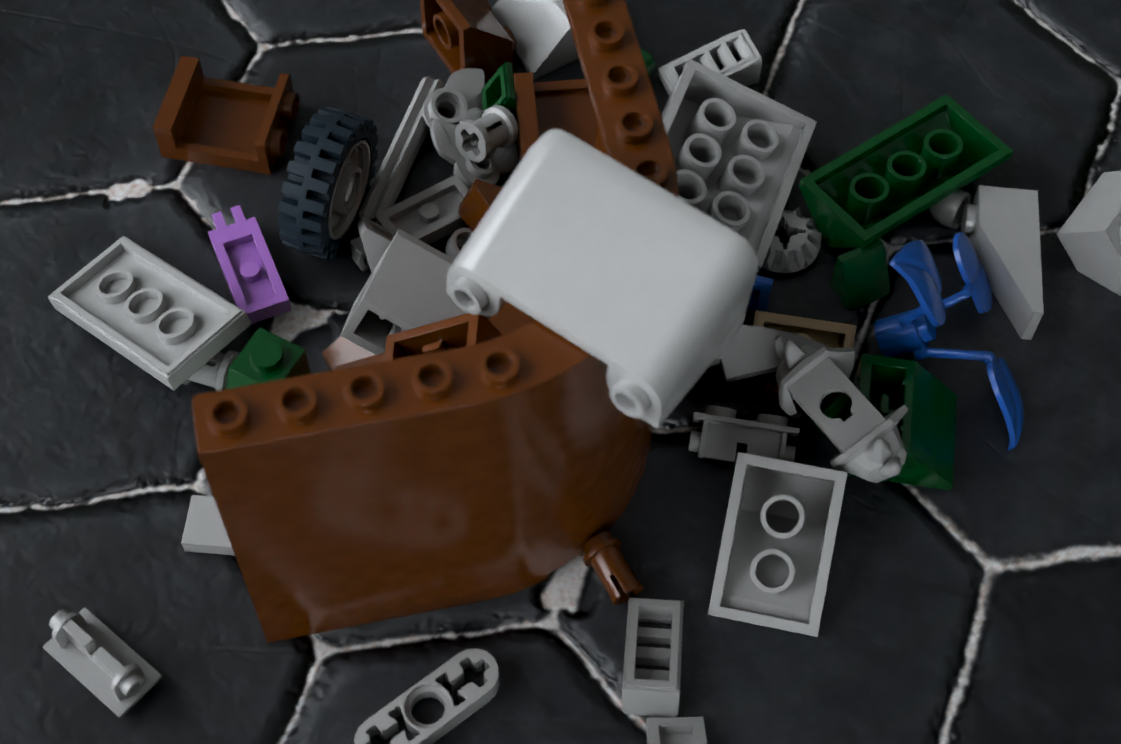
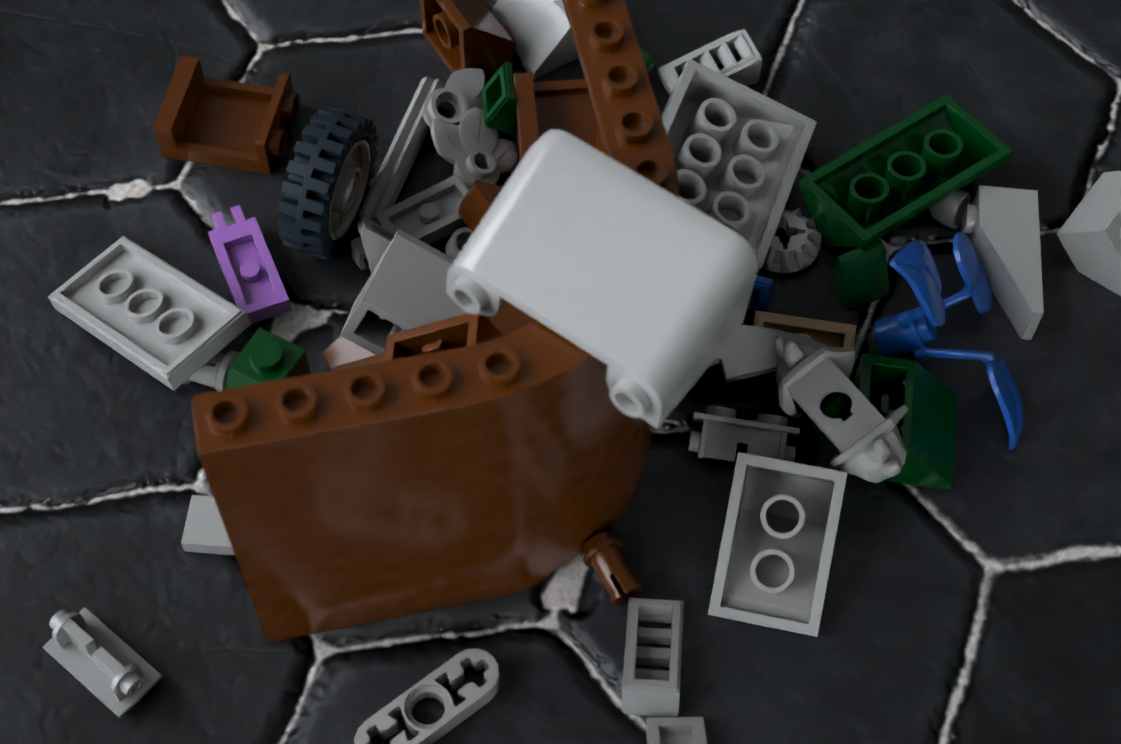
light grey bush [454,105,519,163] -> none

